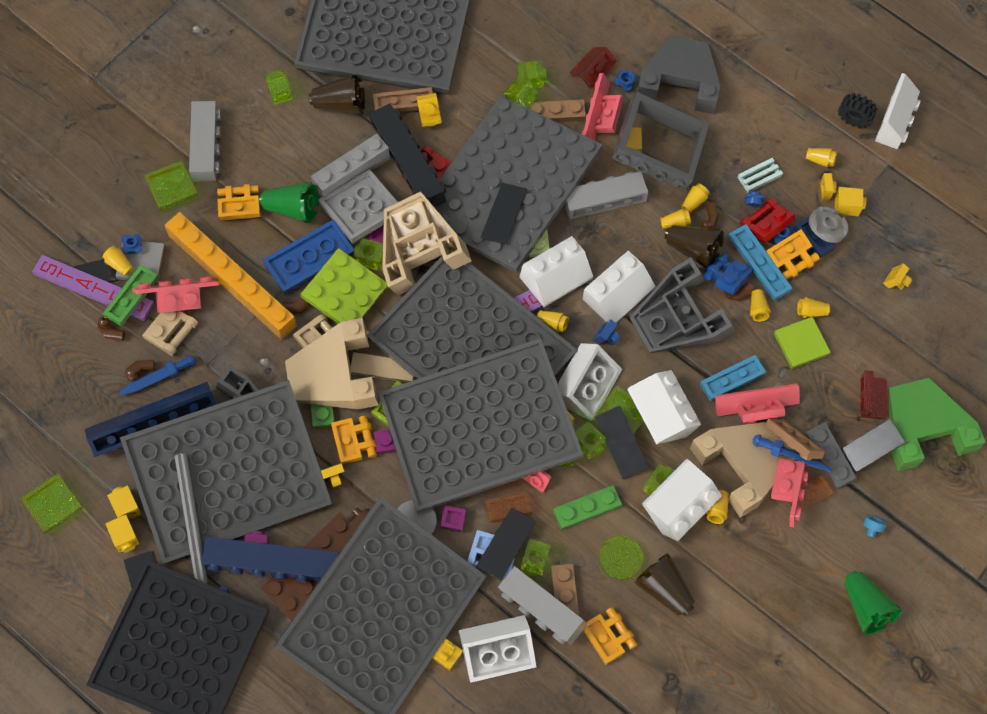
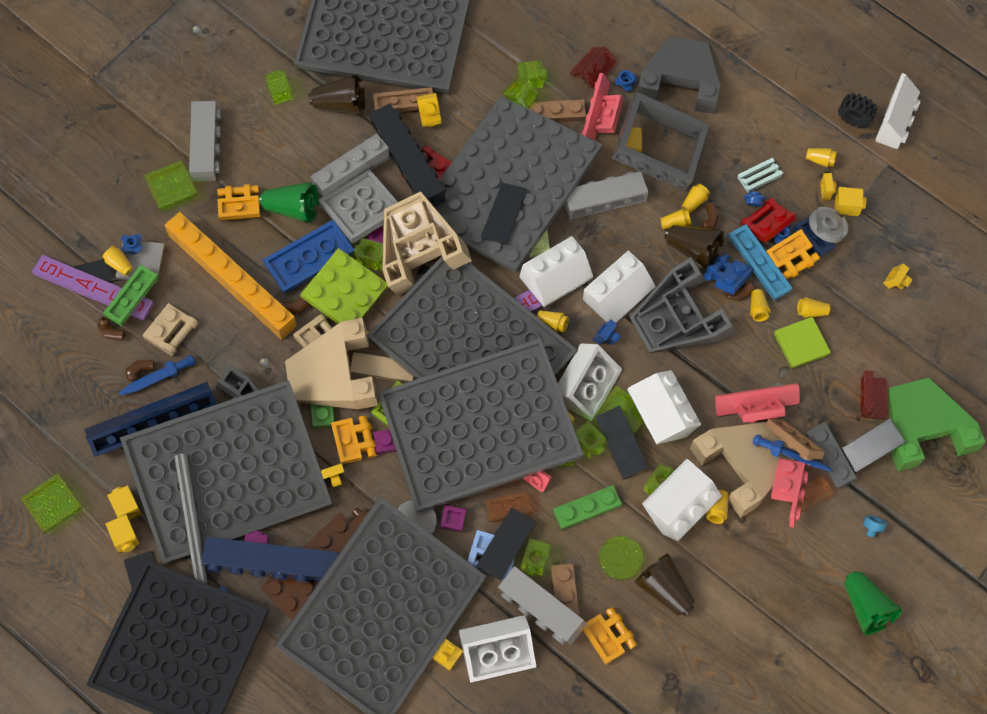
coral bracket [132,276,219,313] -> none
dark azure plate [700,355,766,402] -> none

